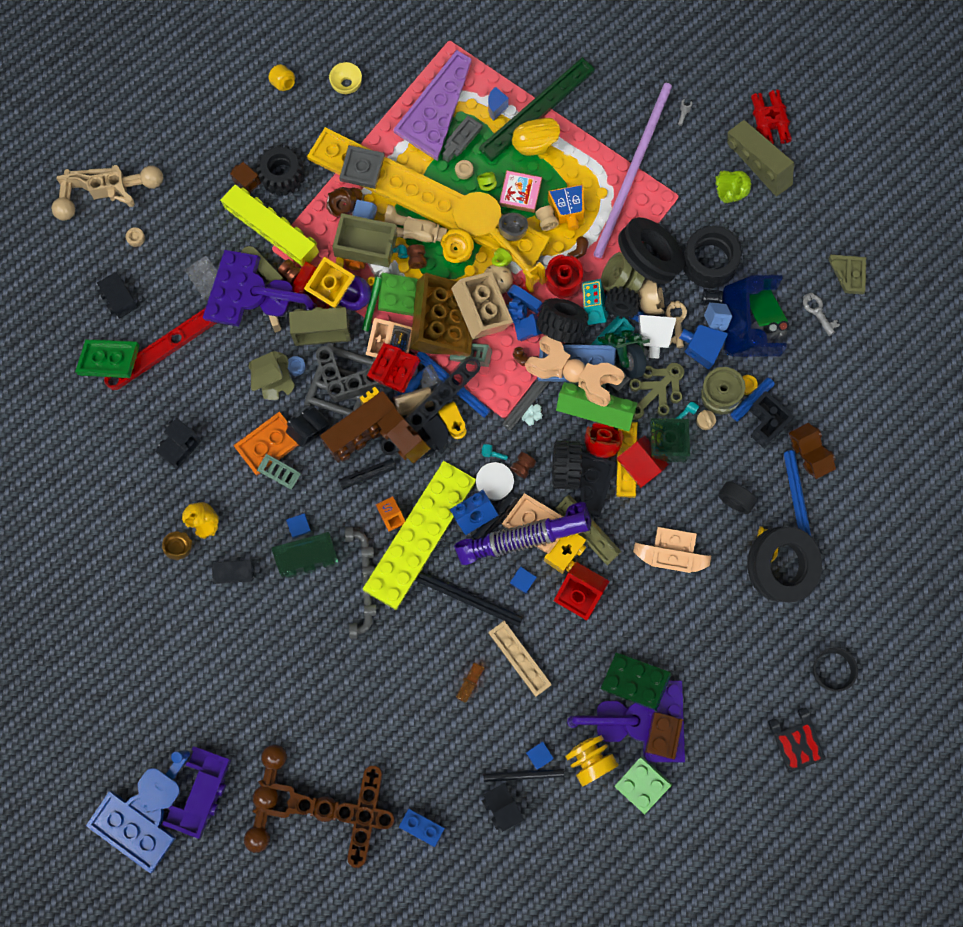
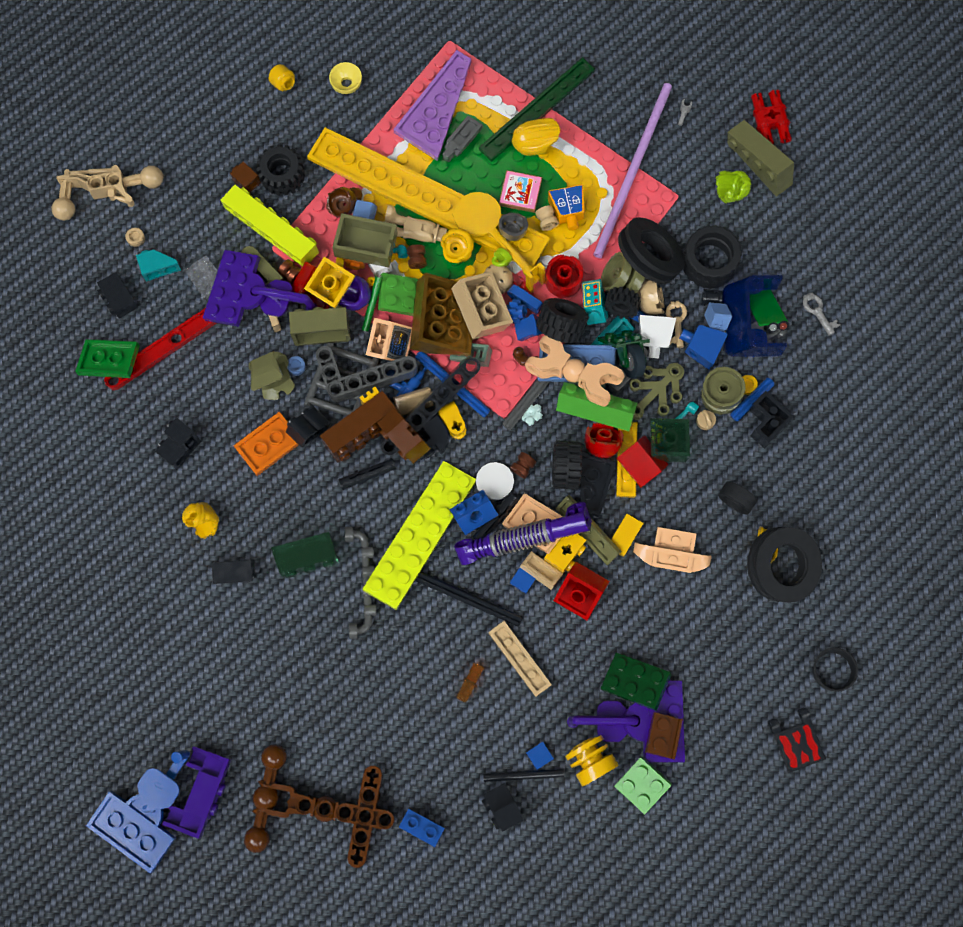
pearl gold hair [162,531,192,560] -> none
sand green slope [257,454,301,490] -> none
blue tile [286,513,311,539] -> none
dark grey plate [339,145,385,189] -> none
red slope [367,343,421,393] -> none
orange brick [376,496,405,532] -> none
clear tile [421,364,441,388] -> none
tan tile [455,160,473,179] -> none
lime tile [477,172,497,191] -> none
teal hand [482,444,508,460] -> none
blue brick [488,87,509,121] -> none
reddish brown arm [567,236,589,259] -> none
blue axle [784,450,811,536] -> none
reddish brown brick [789,423,836,479] -> none
olive wing [829,255,866,295] -> none
none -> teal slope [136,249,181,282]
none -> tan tile [520,551,563,590]
none -> yellow tile [611,514,643,557]

